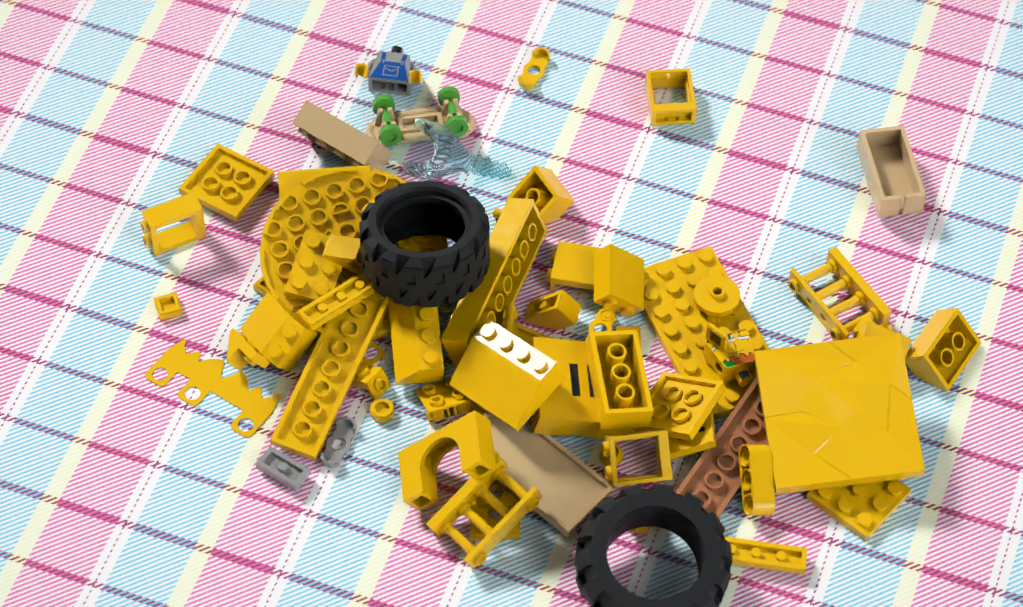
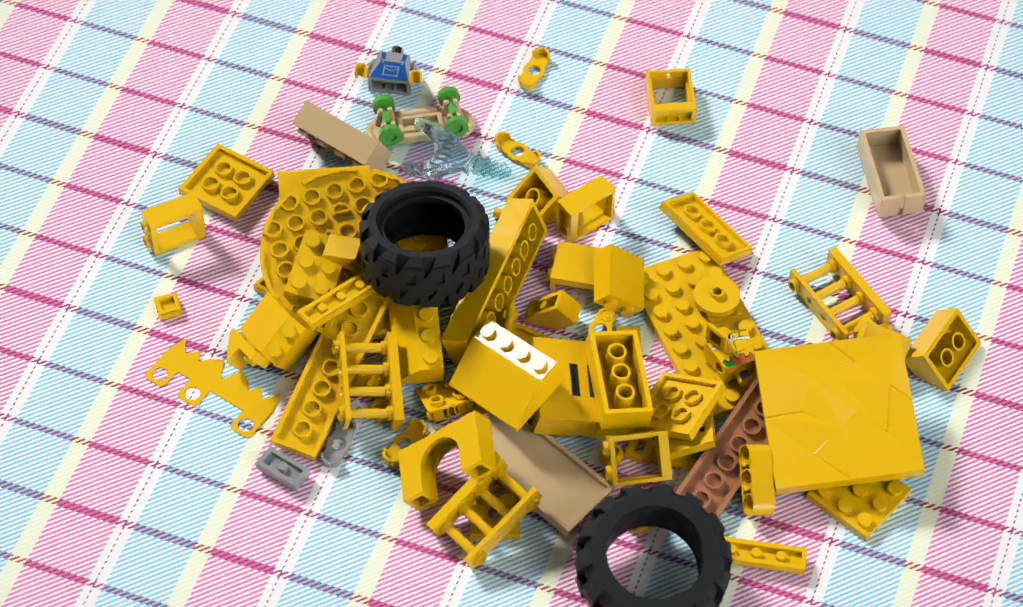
none -> yellow fence [332,331,405,430]
none -> yellow piece [382,418,427,466]
none -> yellow piece [494,131,541,168]
none -> yellow window [556,175,616,243]
none -> yellow piece [624,438,698,472]
none -> yellow tile [659,192,753,266]

